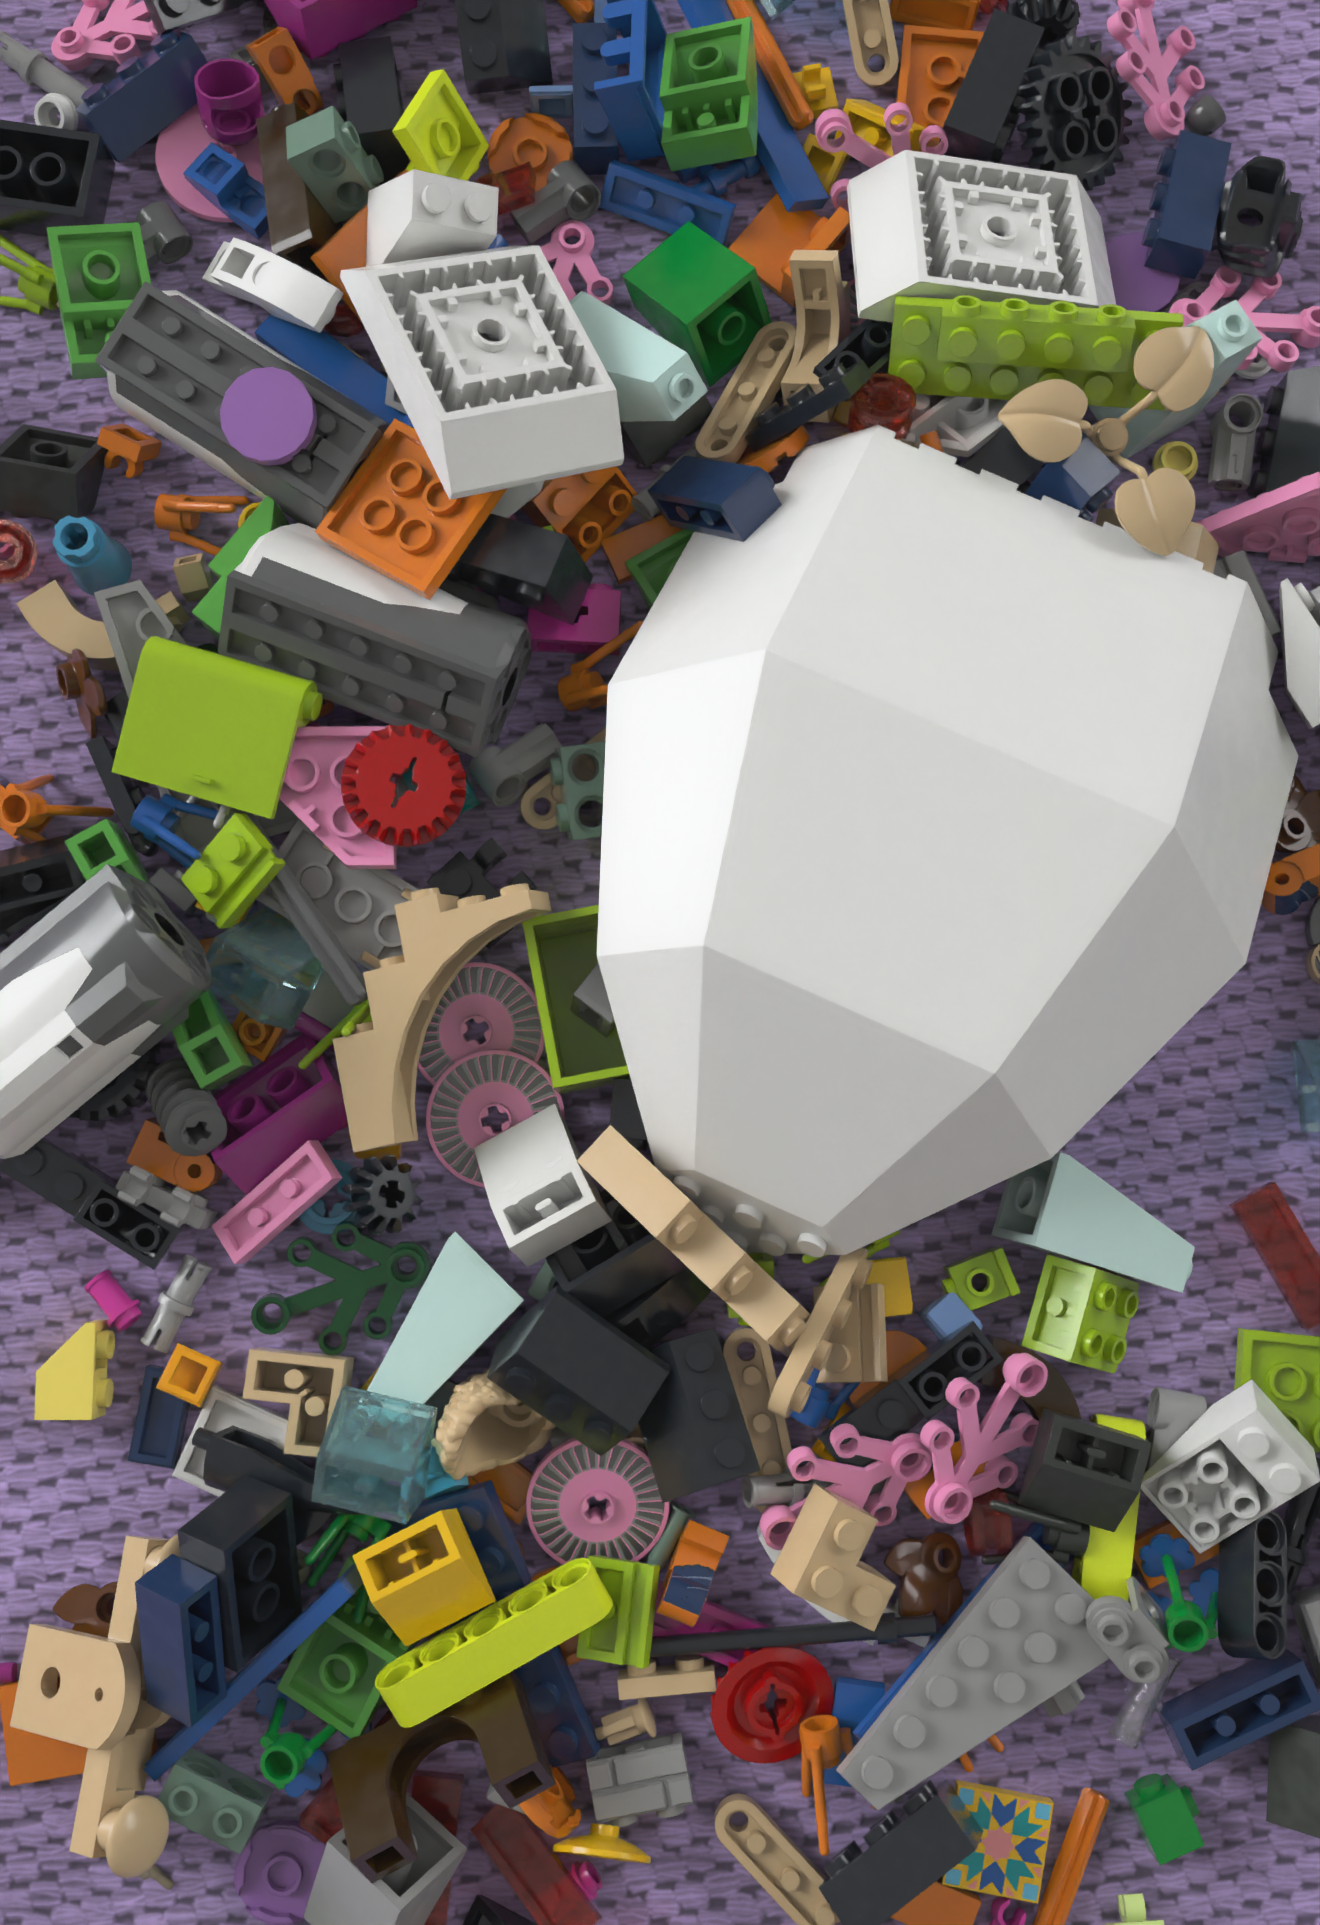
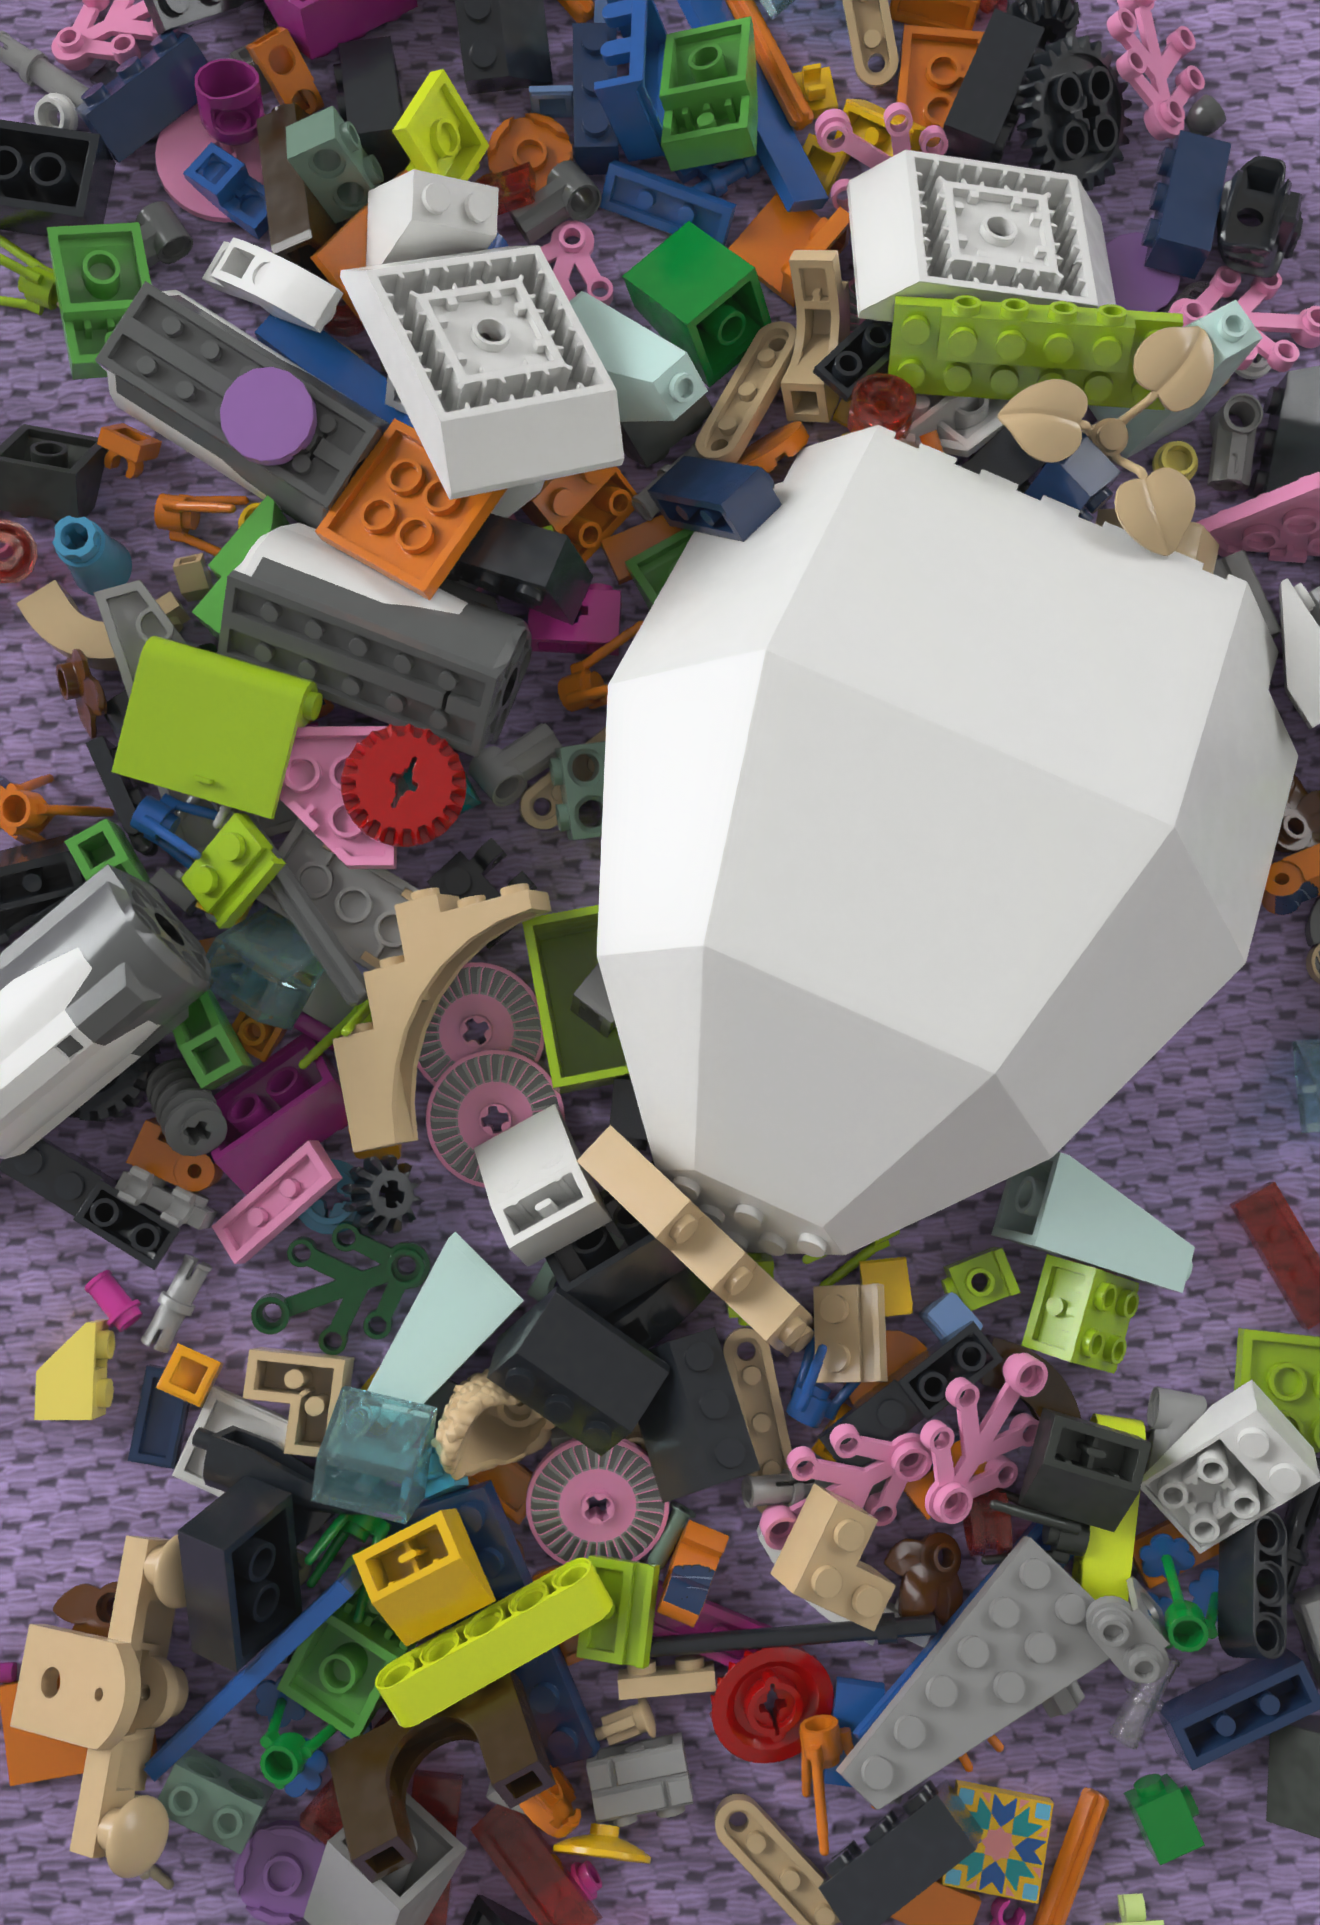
dark blue brick [135,1554,227,1727] -> none
black plate [745,359,873,452] -> none
tan plate [768,1247,873,1419] -> none

